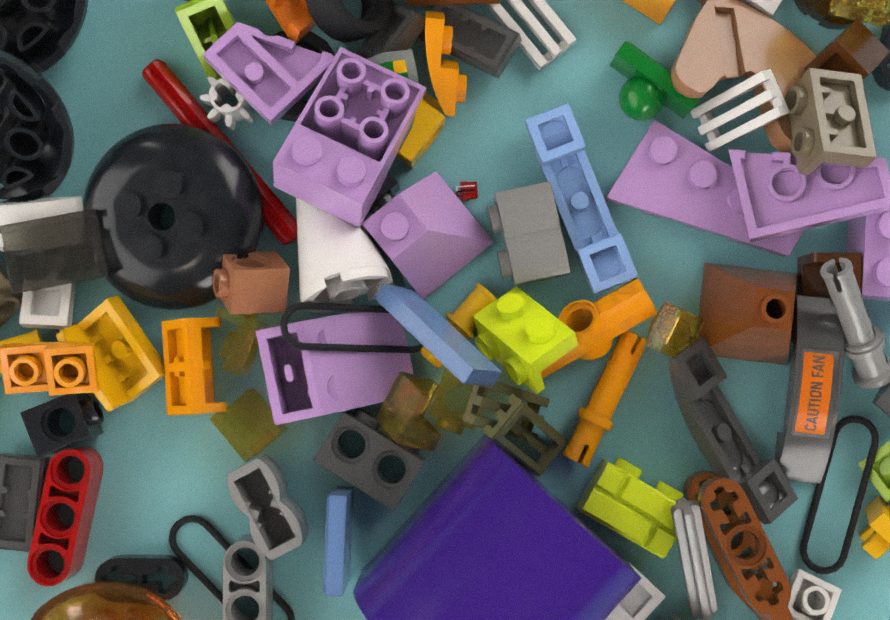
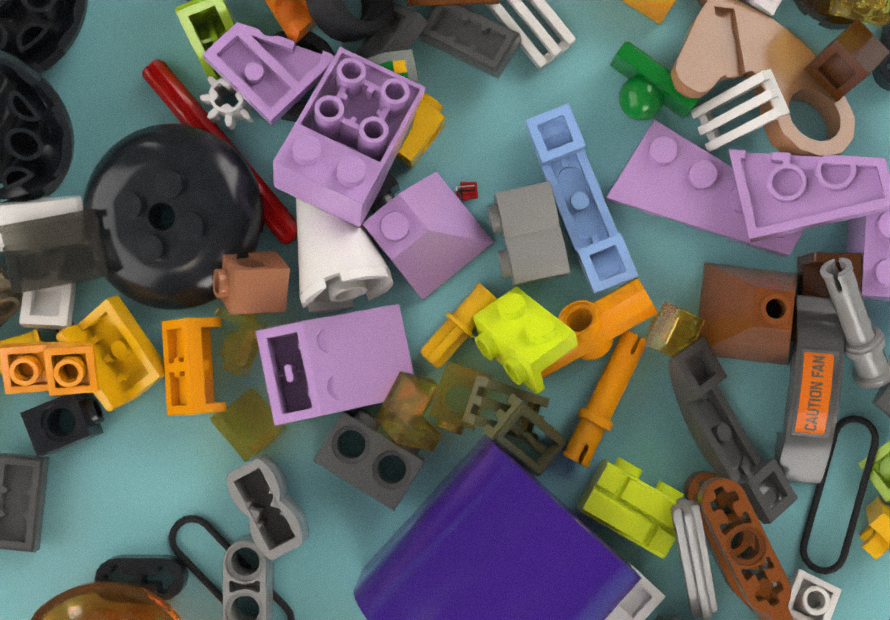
red beam [27,446,103,586] -> none
black piece [280,302,423,353] -> none
medium blue tile [323,486,354,596] -> none
medium blue tile [375,284,502,386] -> none
light orange slope [425,11,467,116] -> none
dark tan bracket [785,67,877,175] -> none

